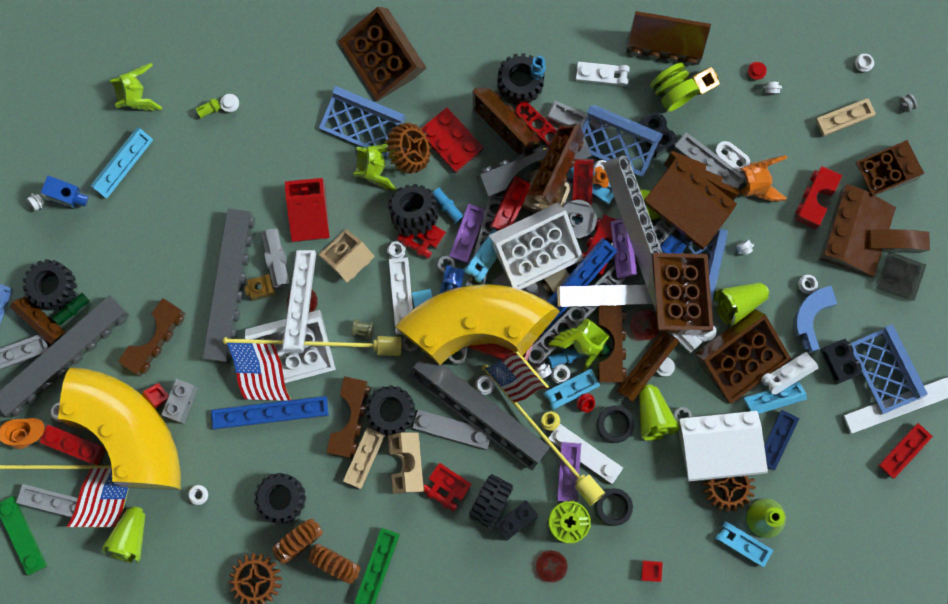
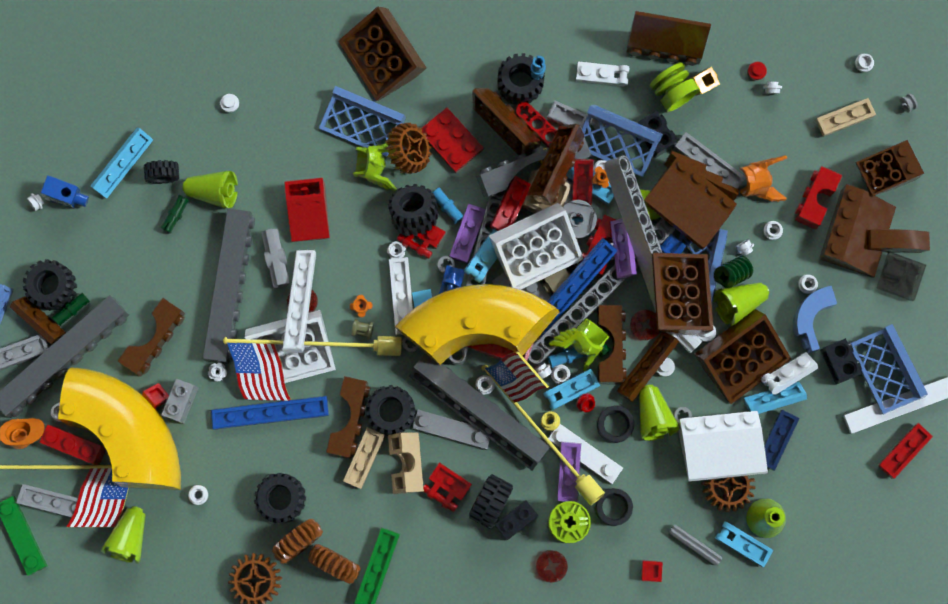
lime helmet [109,63,162,111] -> none
lime pin [196,98,221,119] -> none
pearl gold brick [245,274,276,301] -> none
tan slope [319,229,375,282] -> none
white tile [557,285,653,307] -> none
white plate [715,141,750,173] -> none
none -> black tyre [144,160,179,184]
none -> dark green pin [160,195,189,233]
none -> lime cone [182,171,238,209]
none -> white plate [208,363,227,382]
none -> orange plate [350,295,373,318]
none -> light grey axle [669,525,722,566]
none -> dark green piece [714,255,753,288]
none -> white plate [763,221,783,240]

